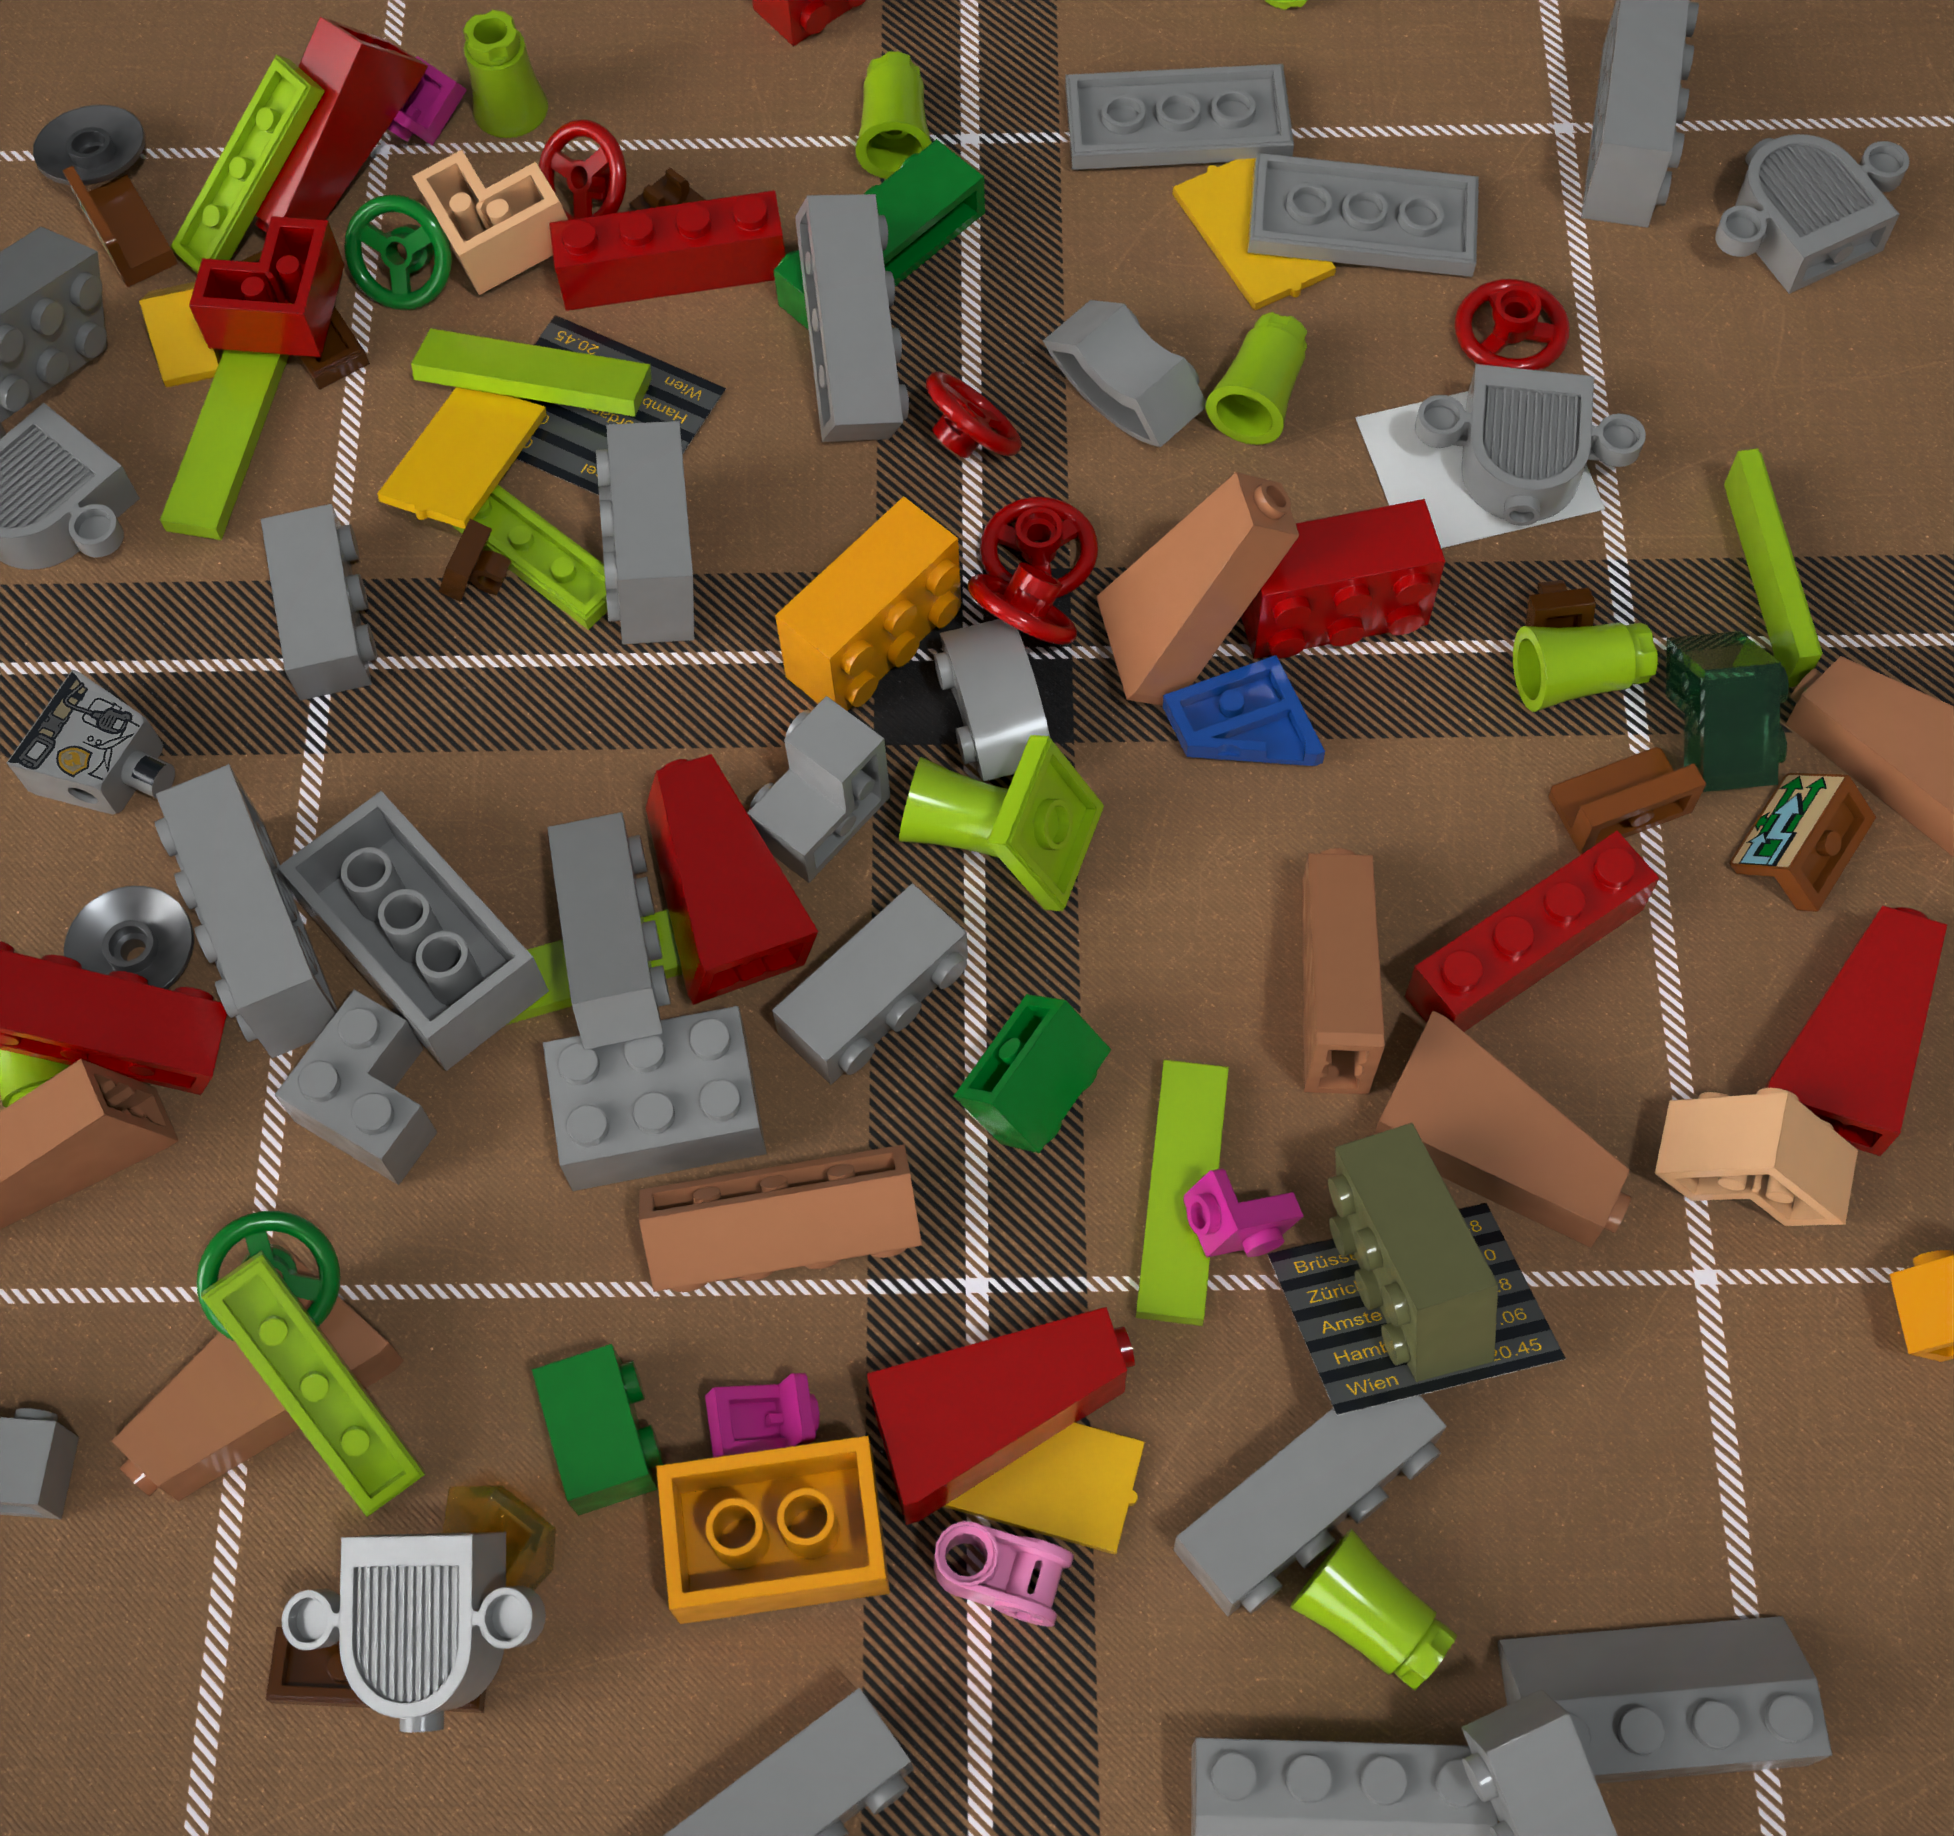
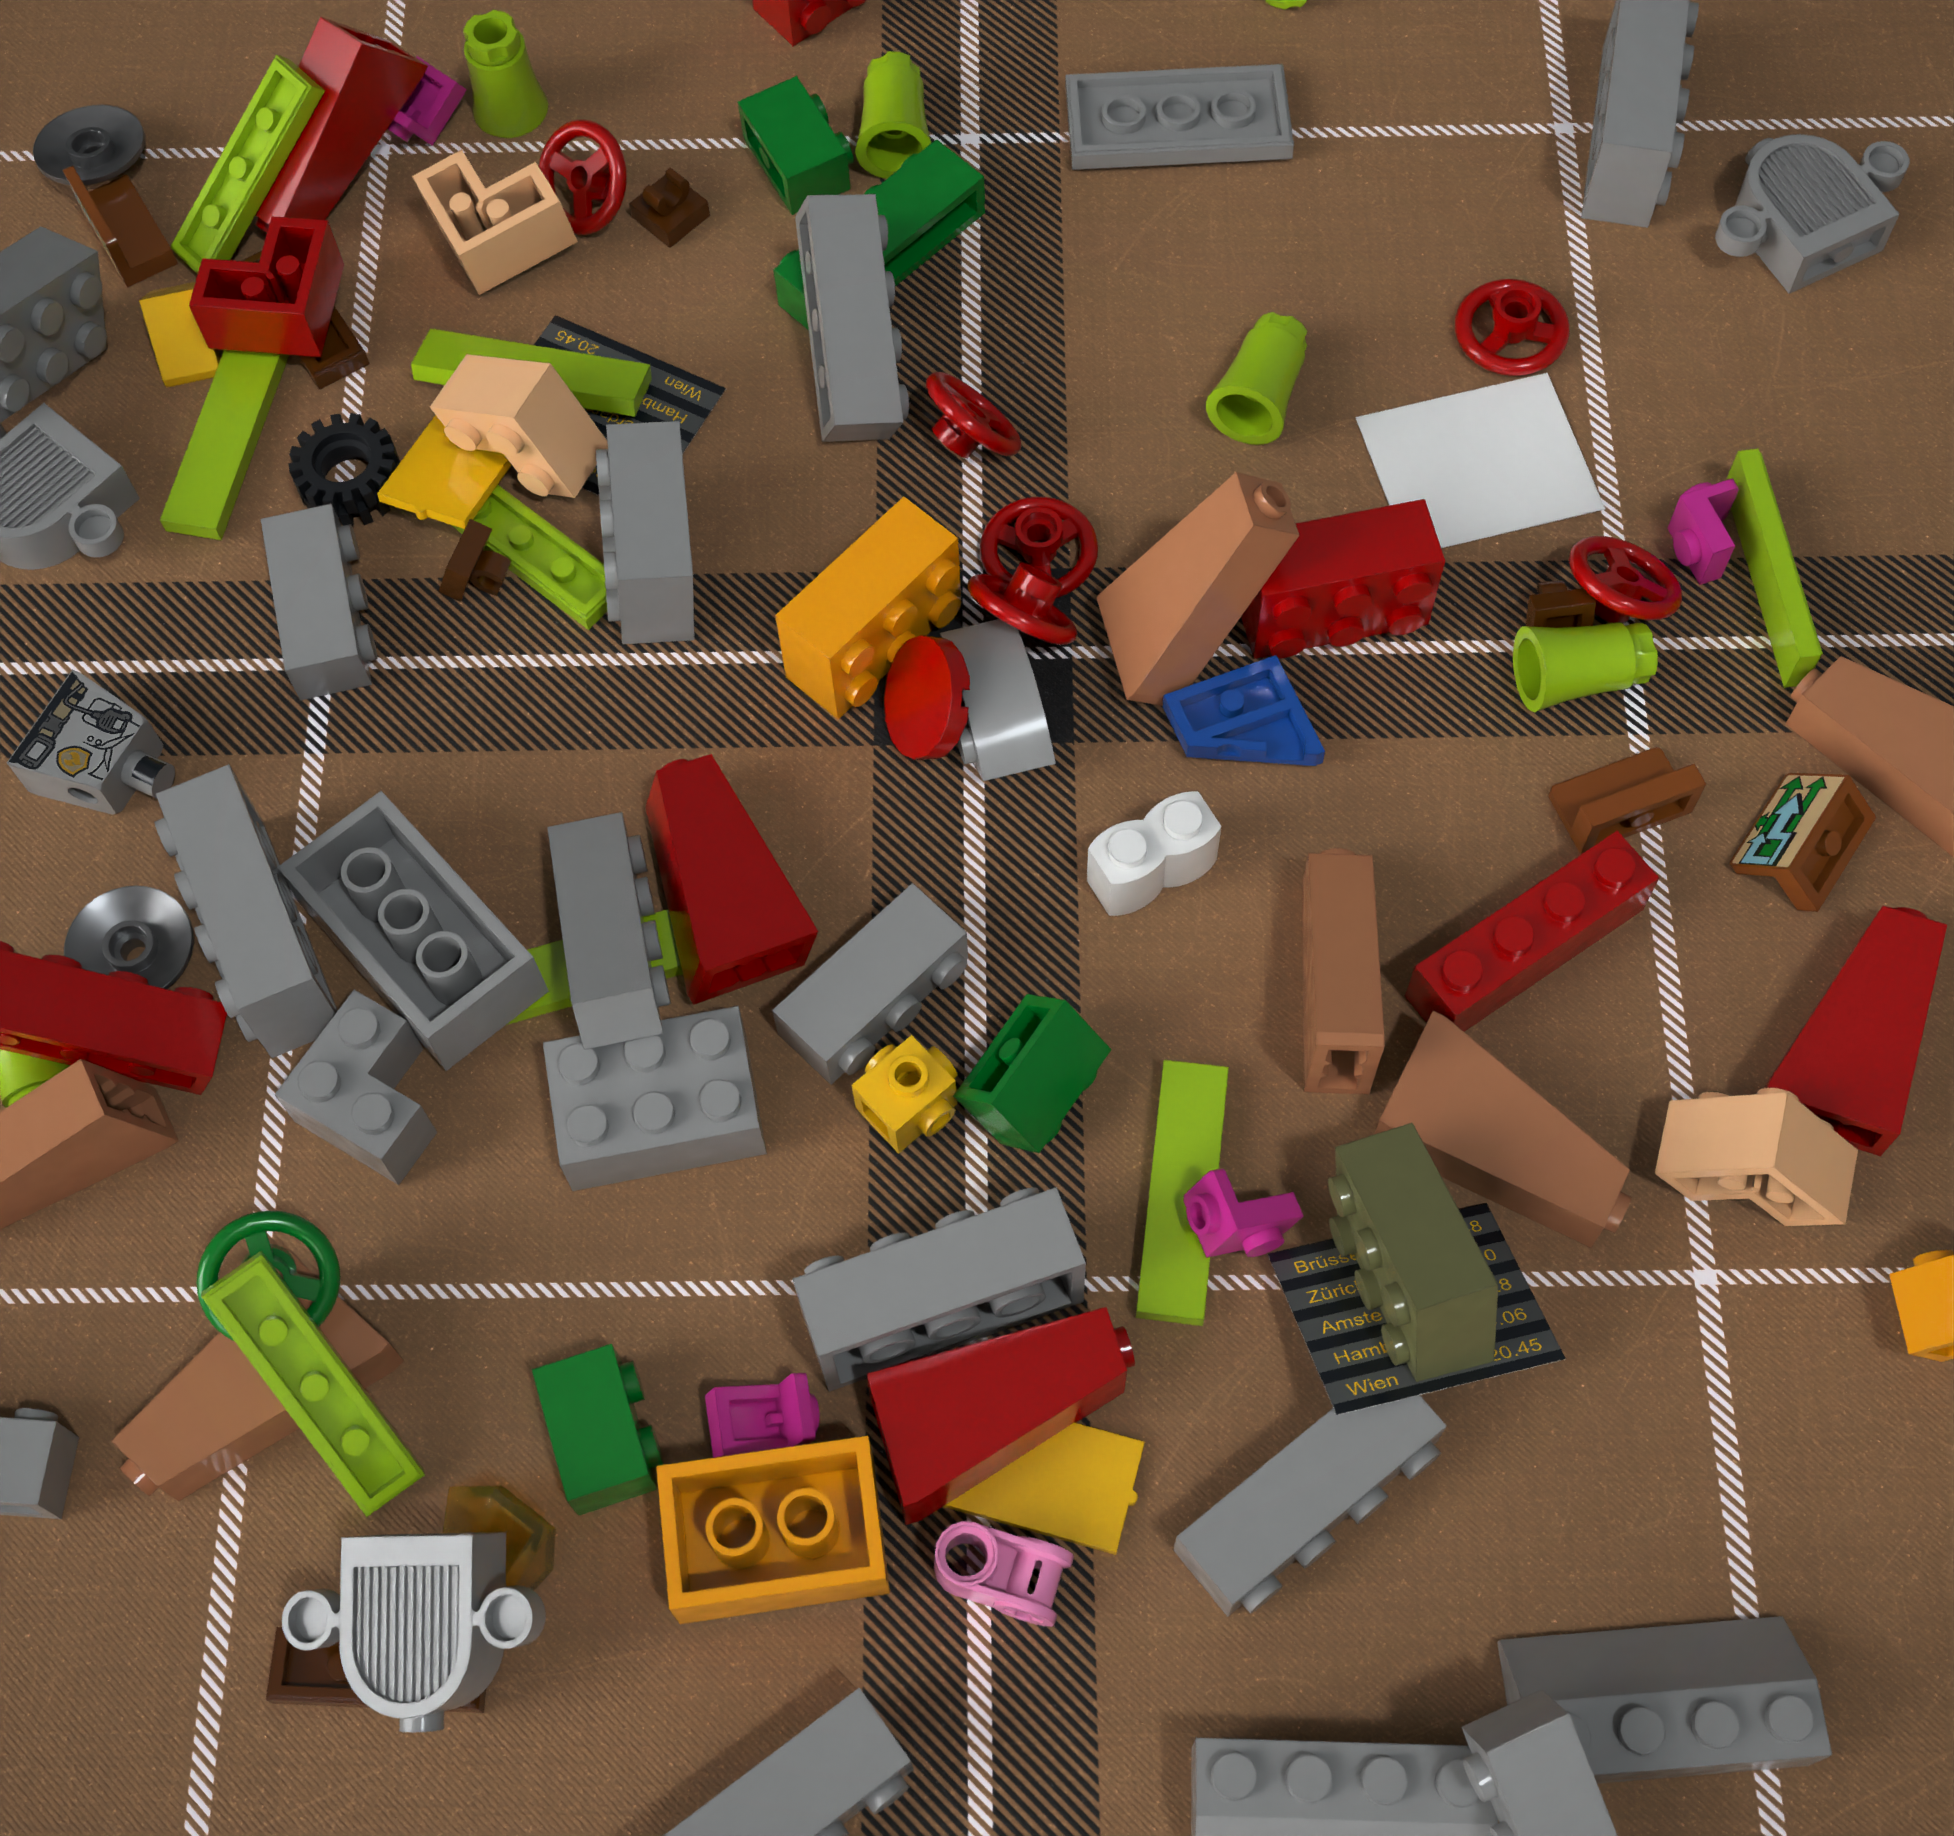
green piece [344,195,452,310] -> none
red brick [549,190,785,311] -> none
nougat brick [639,1144,922,1292] -> none
light grey brick [747,696,890,883] -> none
lime plant [899,757,1008,858] -> none
lime tile [987,735,1104,911] -> none
light grey brick [1043,300,1206,448] -> none
yellow piece [1172,158,1336,311] -> none
light grey tile [1248,153,1479,277] -> none
lime plant [1290,1529,1457,1690] -> none
light grey piece [1415,364,1646,526] -> none
clear green brick [1666,631,1789,792] -> none
none -> black tyre [288,413,400,528]
none -> light nougat brick [430,354,608,498]
none -> green brick [737,76,854,215]
none -> light grey brick [793,1187,1086,1392]
none -> yellow brick [852,1035,958,1154]
none -> red tile [884,635,970,760]
none -> white brick [1087,791,1222,916]
none -> red piece [1569,536,1682,623]
none -> dark pink bracket [1667,479,1739,585]

